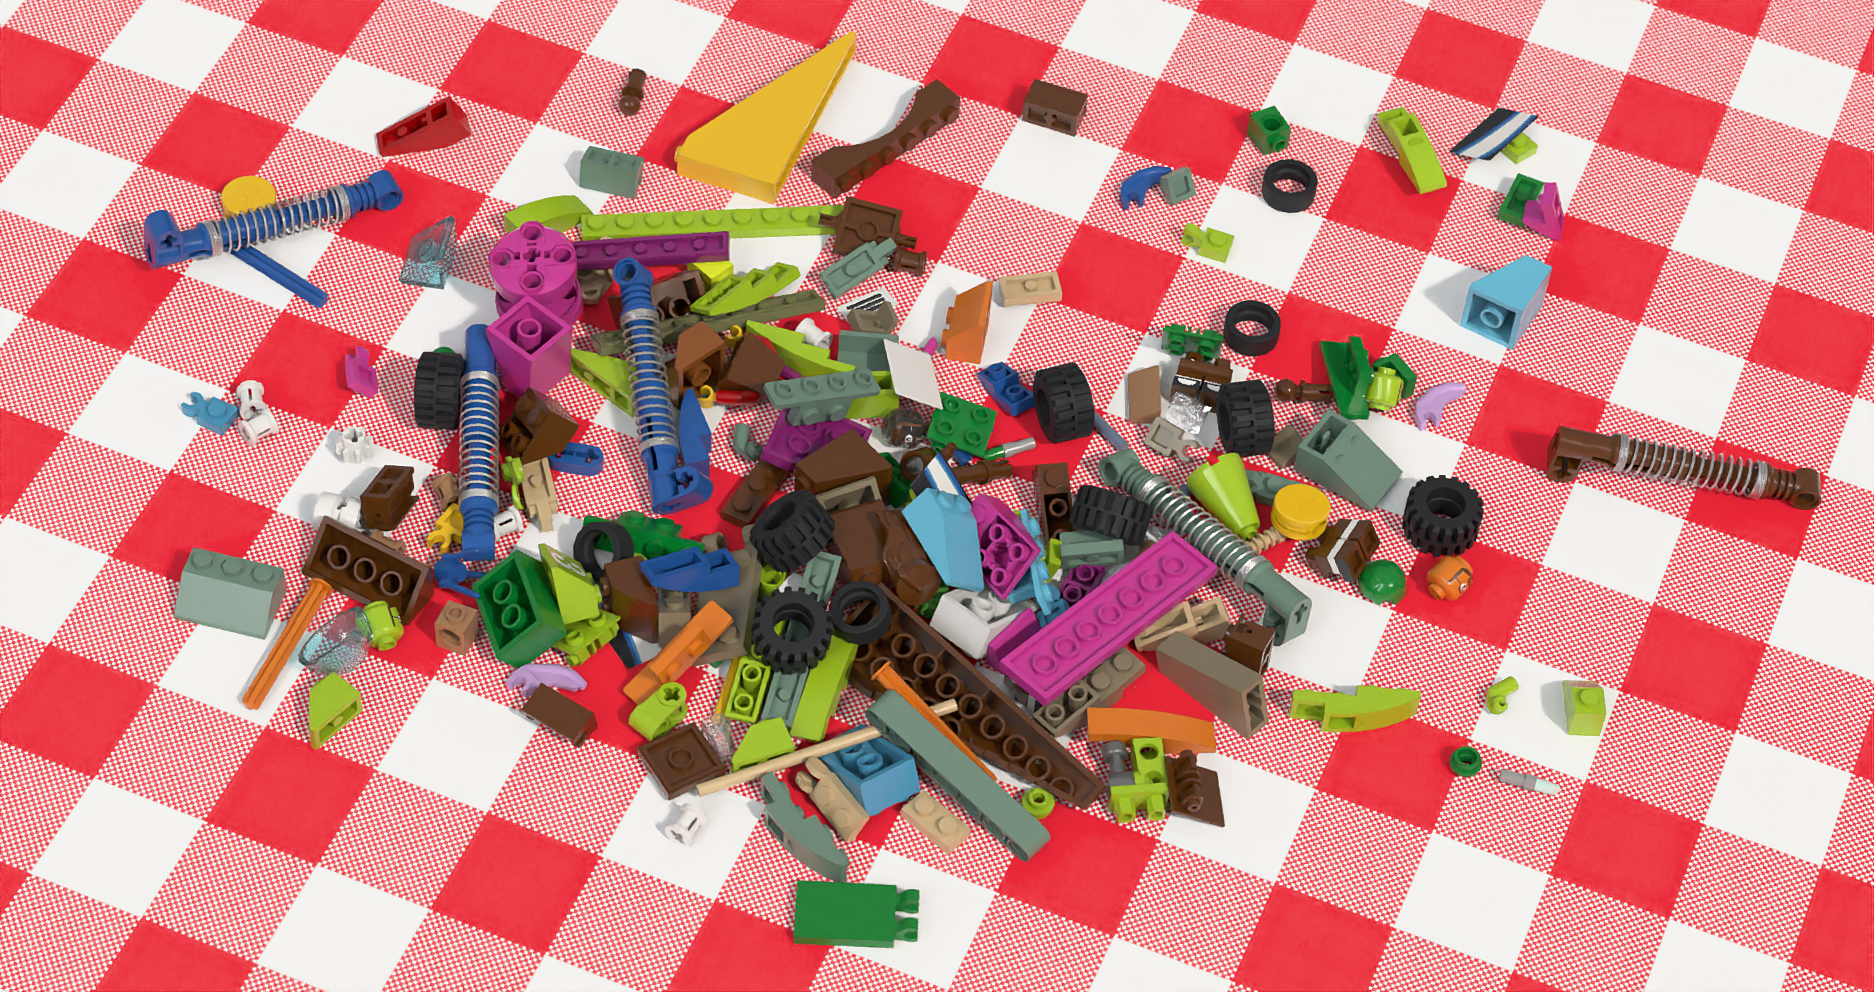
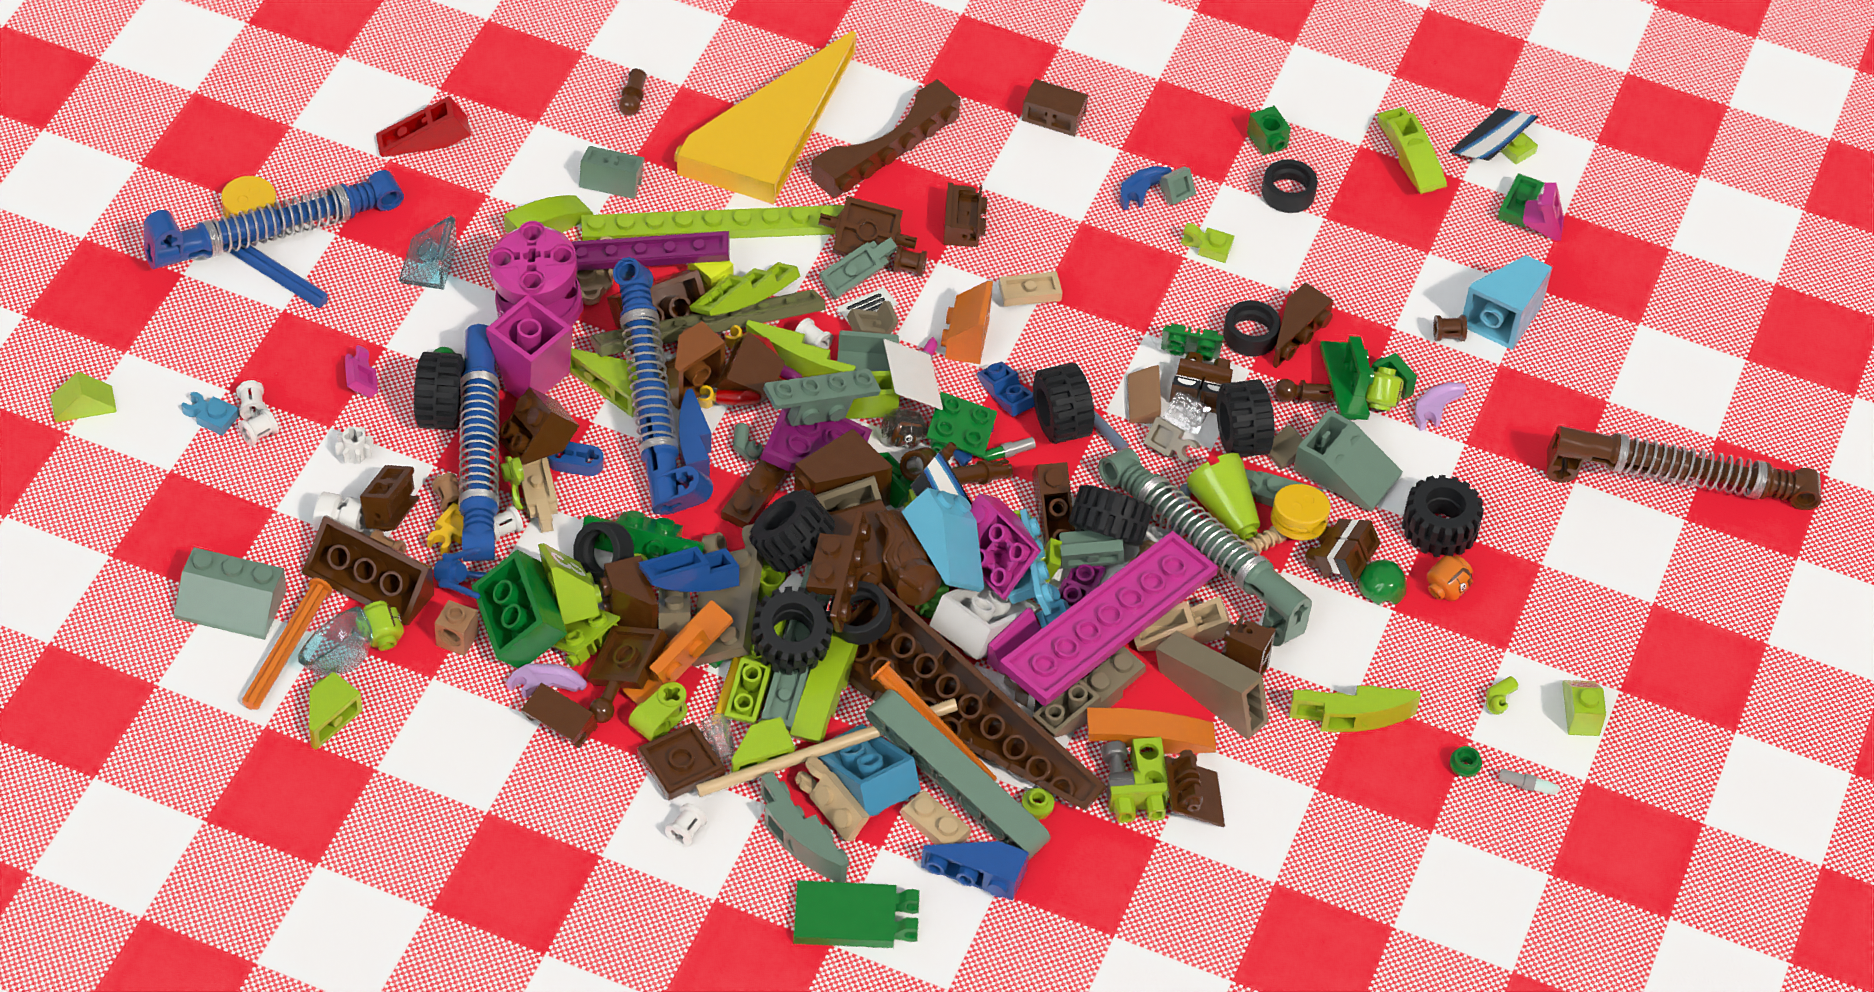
none -> lime slope [51,371,117,423]
none -> reddish brown plate [587,625,668,723]
none -> reddish brown bracket [806,511,871,633]
none -> blue slope [921,841,1029,901]
none -> reddish brown hinge [944,183,987,247]
none -> reddish brown slope [1273,282,1333,368]
none -> reddish brown bush [1433,315,1467,342]

